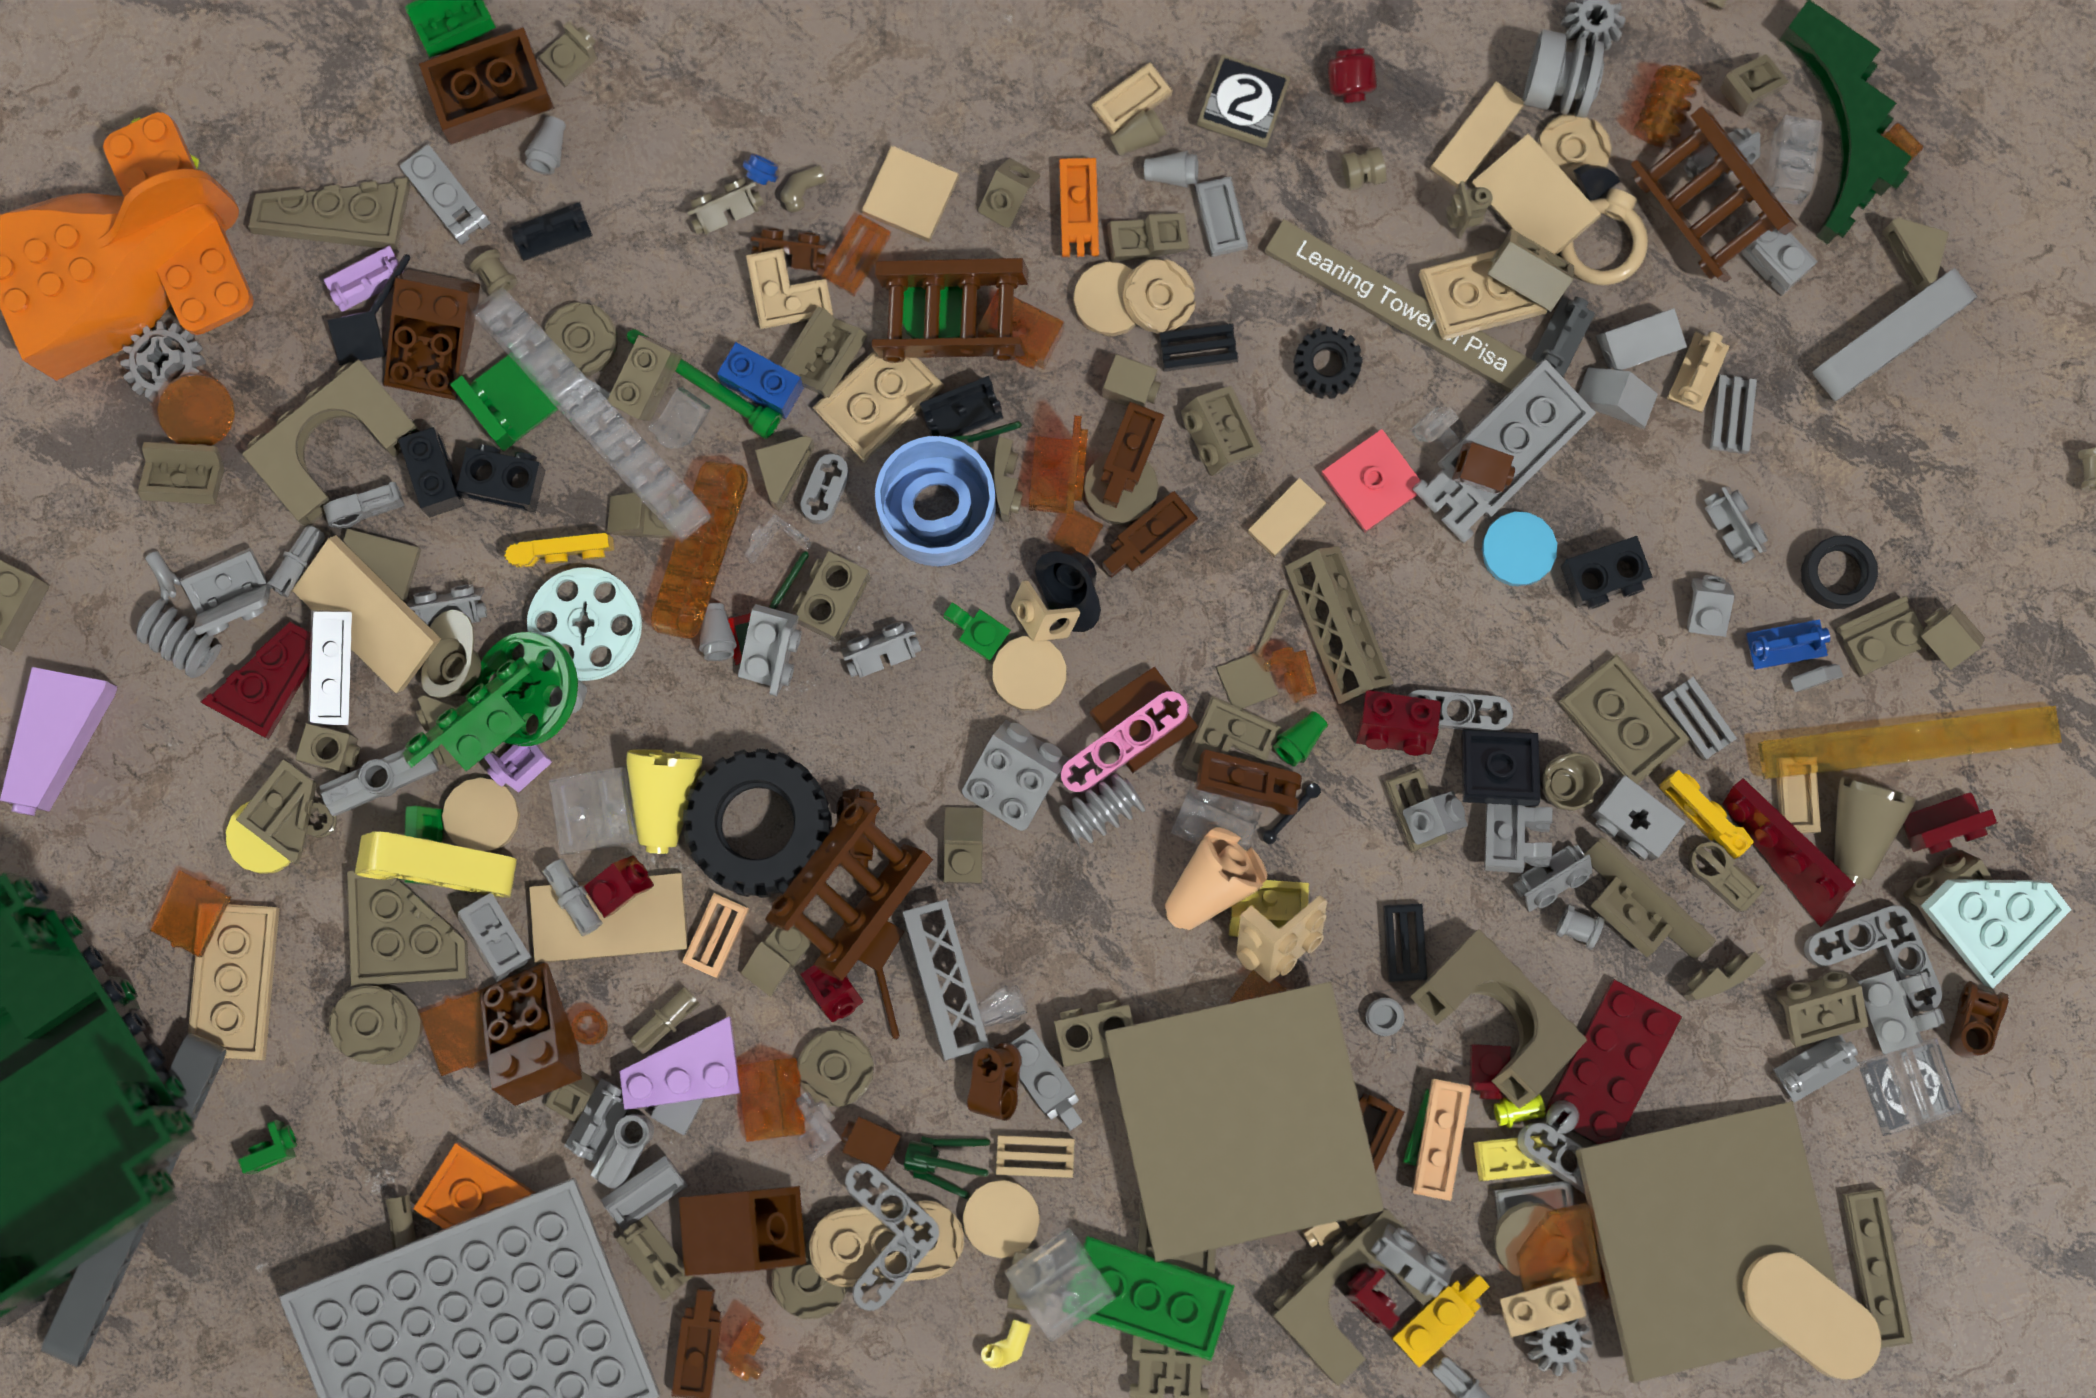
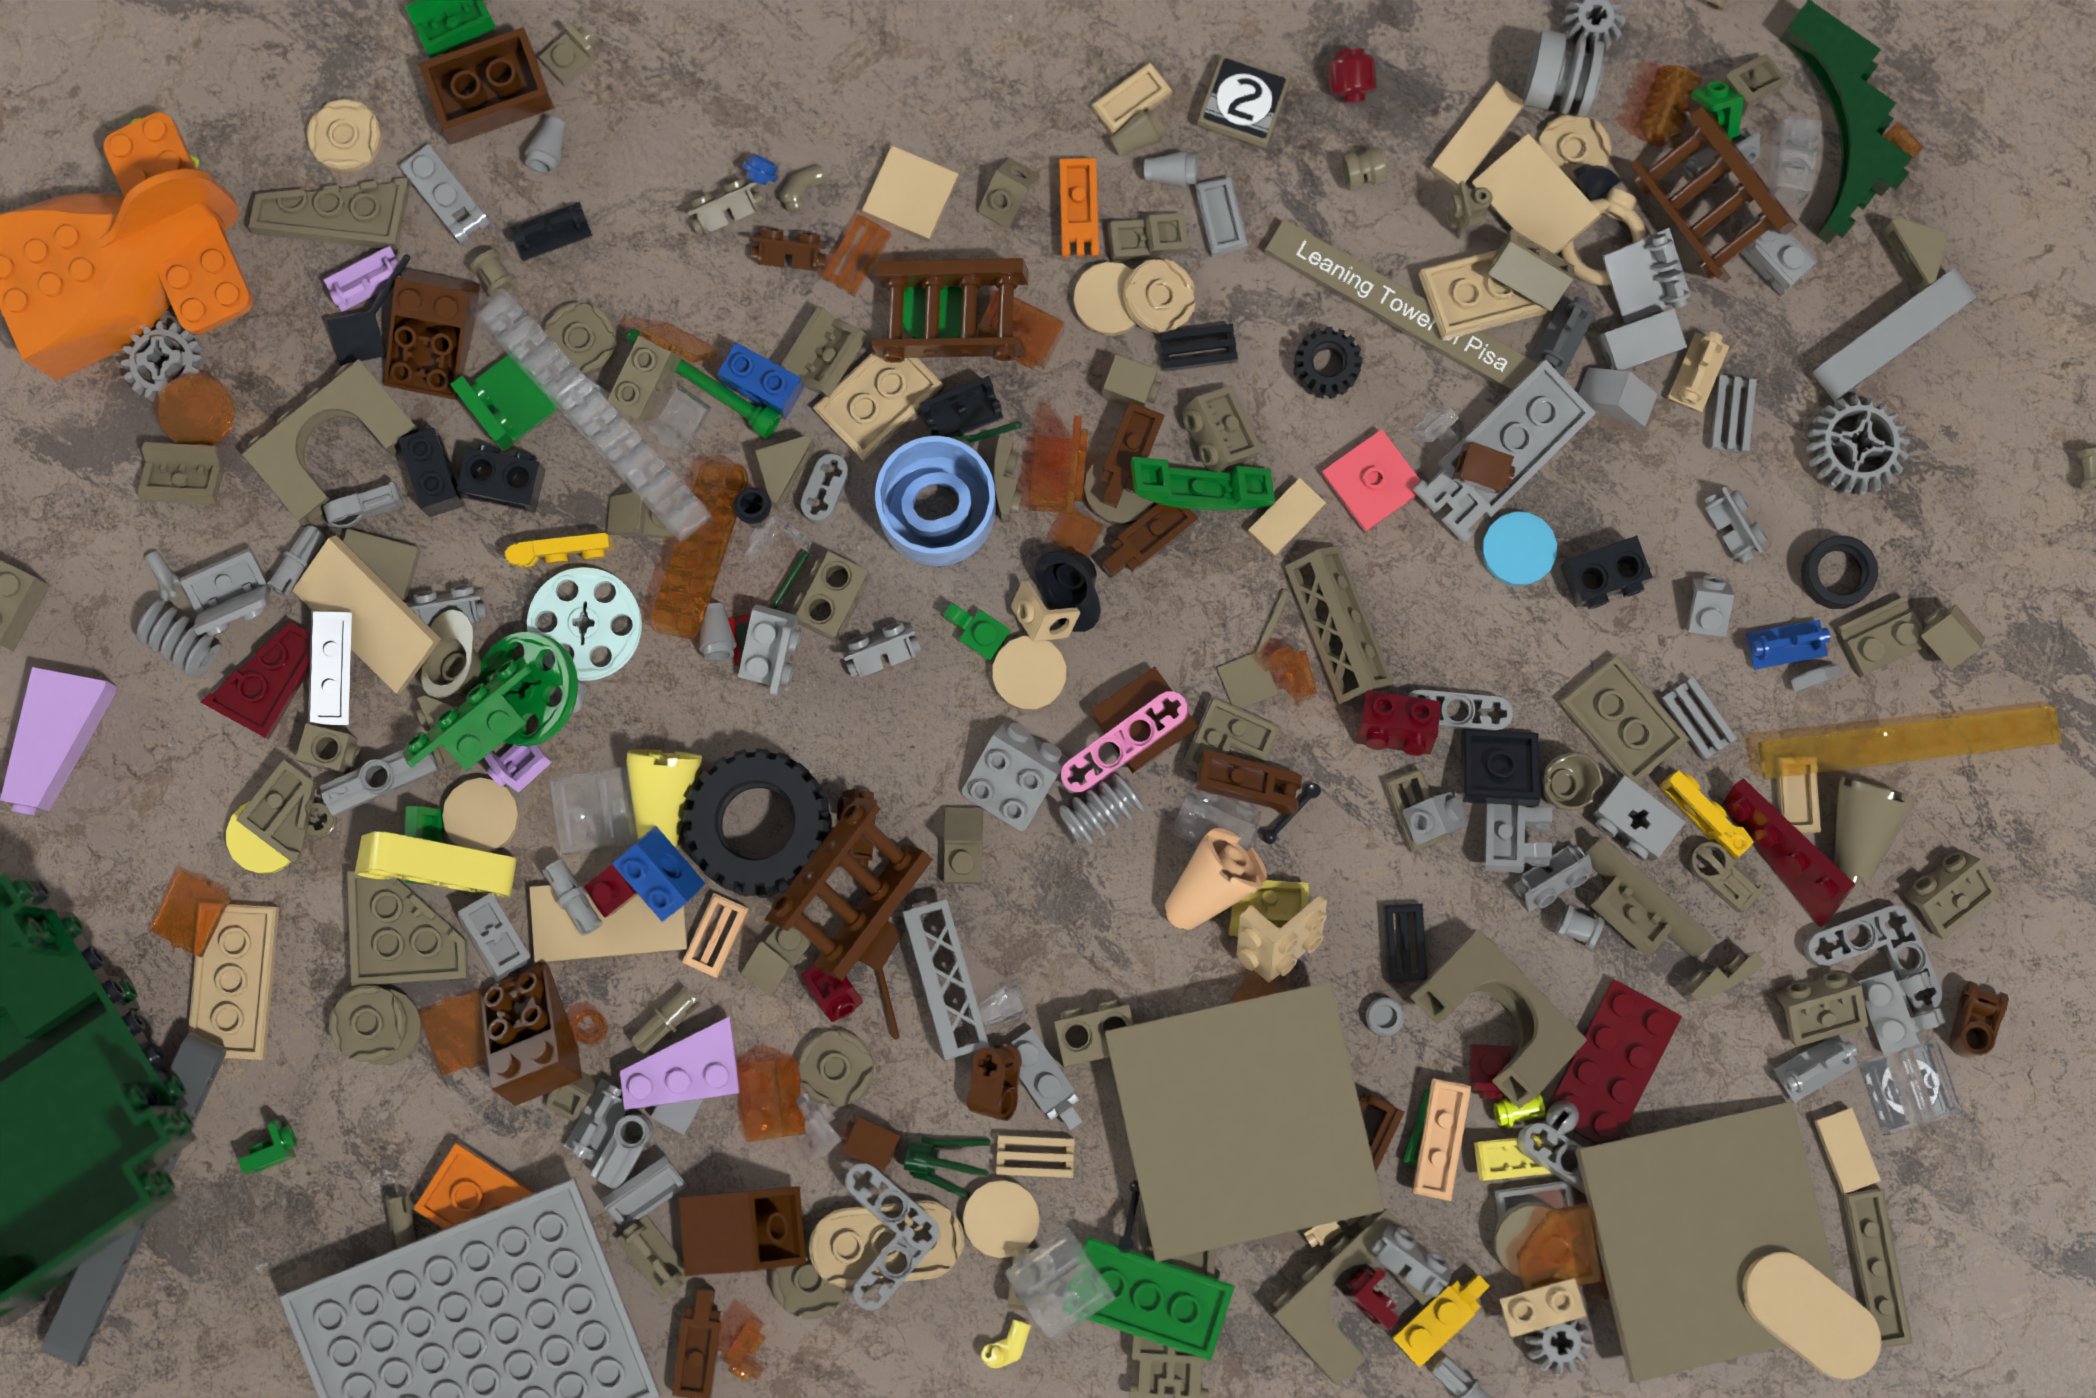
tan tile [746,249,833,329] -> none
green cone [1273,711,1328,767] -> none
dark red bracket [1903,793,1998,855] -> none
light aqua plate [1921,879,2071,989] -> none
none -> tan tile [307,99,383,173]
none -> blue brick [612,826,706,922]
none -> clear orange piece [640,322,719,363]
none -> black cone [734,488,771,528]
none -> black hinge [1118,1180,1140,1253]
none -> green slope [1130,457,1275,511]
none -> light grey hinge [1602,228,1691,325]
none -> green bracket [1692,81,1744,138]
none -> light grey gear [1806,395,1910,496]
none -> tan tile [1814,1108,1881,1194]

